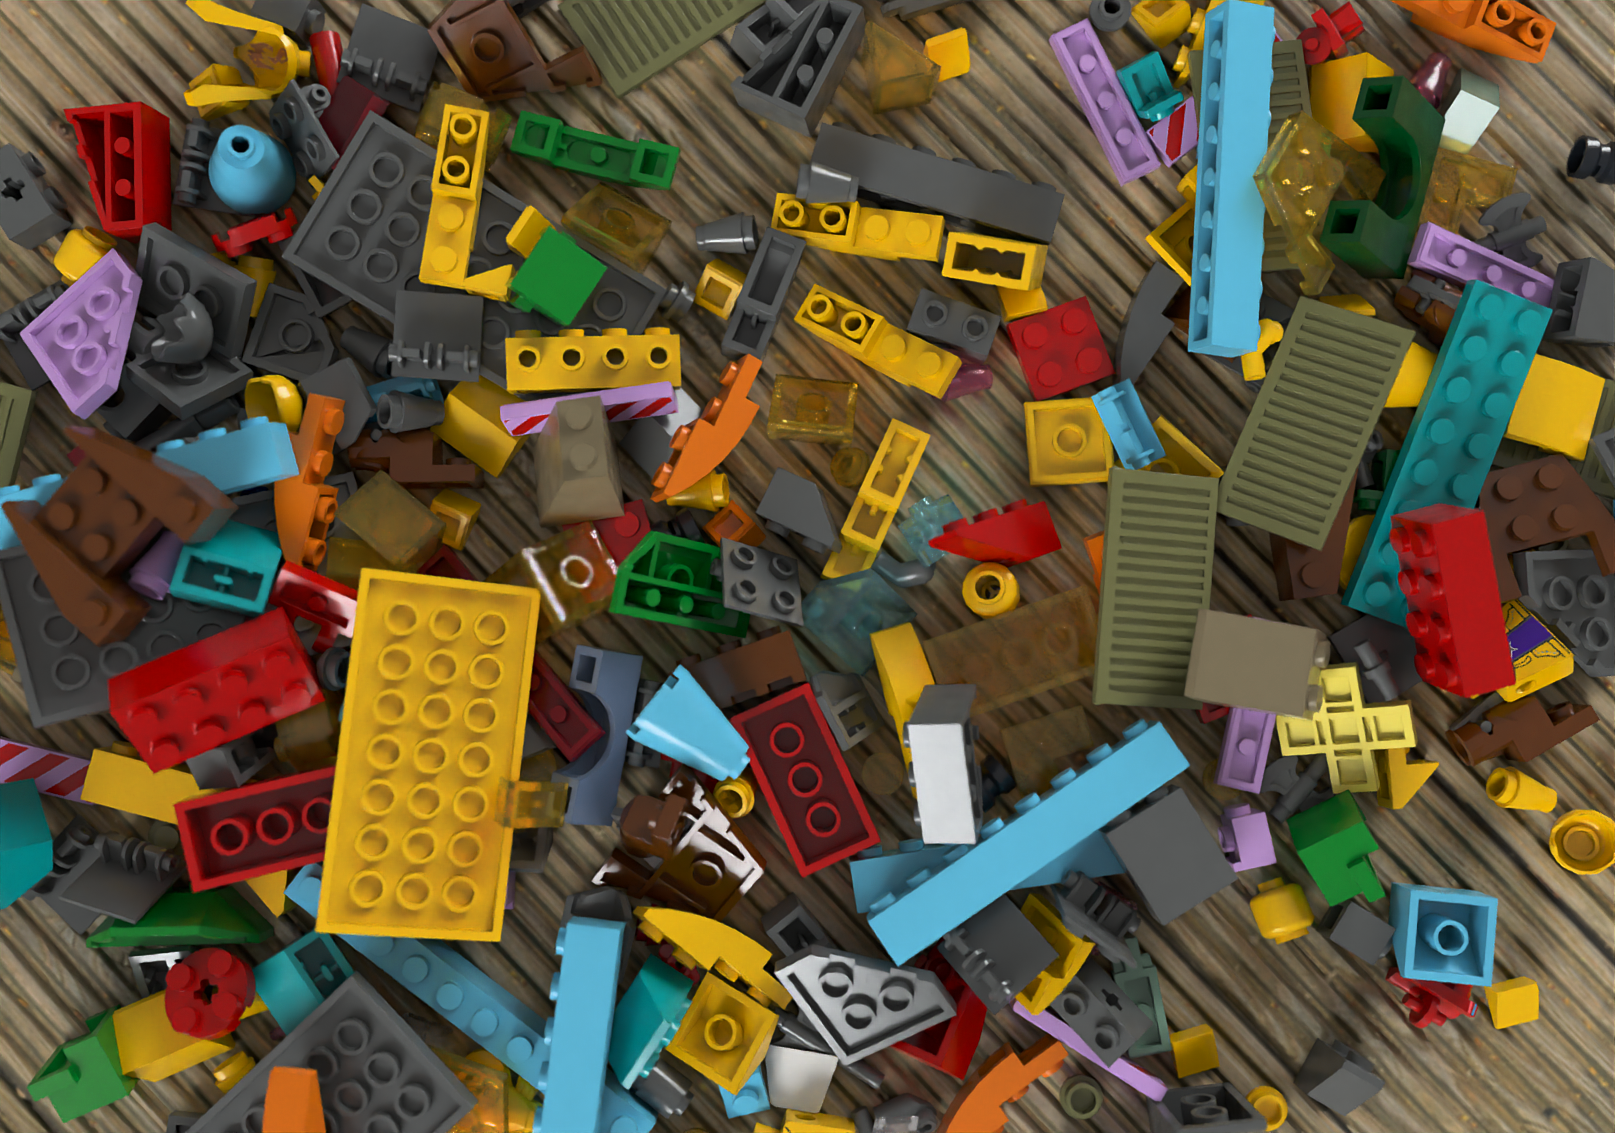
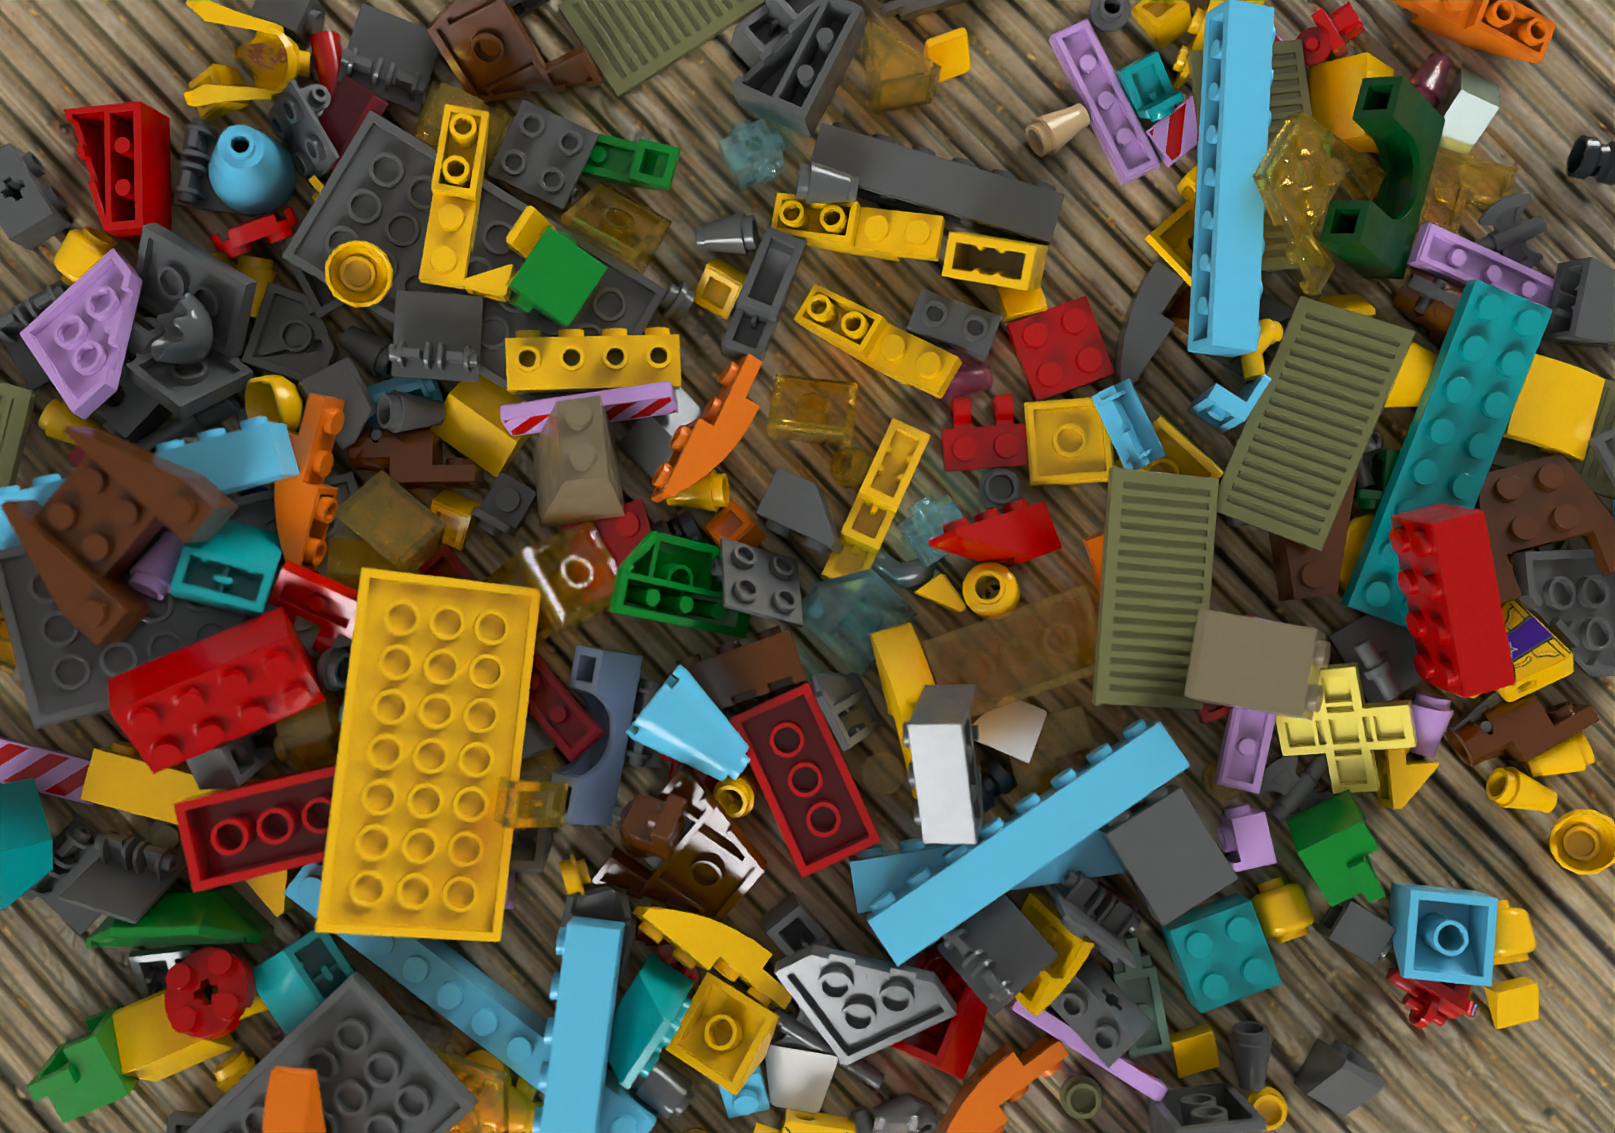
none -> yellow cone [38,398,110,446]
none -> yellow hair [325,240,393,307]
none -> dark grey bracket [471,472,537,539]
none -> dark grey hinge [487,99,599,210]
none -> yellow plate [559,854,591,895]
none -> clear light blue brick [718,118,787,191]
none -> yellow slope [914,573,966,613]
none -> red plate [941,394,1029,472]
none -> white sticker [973,695,1047,763]
none -> dark grey plate [979,467,1021,510]
none -> tan cone [1026,103,1090,157]
none -> teal brick [1158,893,1282,1014]
none -> medium azure panel [1187,374,1271,433]
none -> dark grey cone [1228,1021,1273,1091]
none -> lavender cone [1409,692,1454,757]
none -> yellow head [1493,900,1537,966]
none -> yellow cone [1522,731,1594,778]

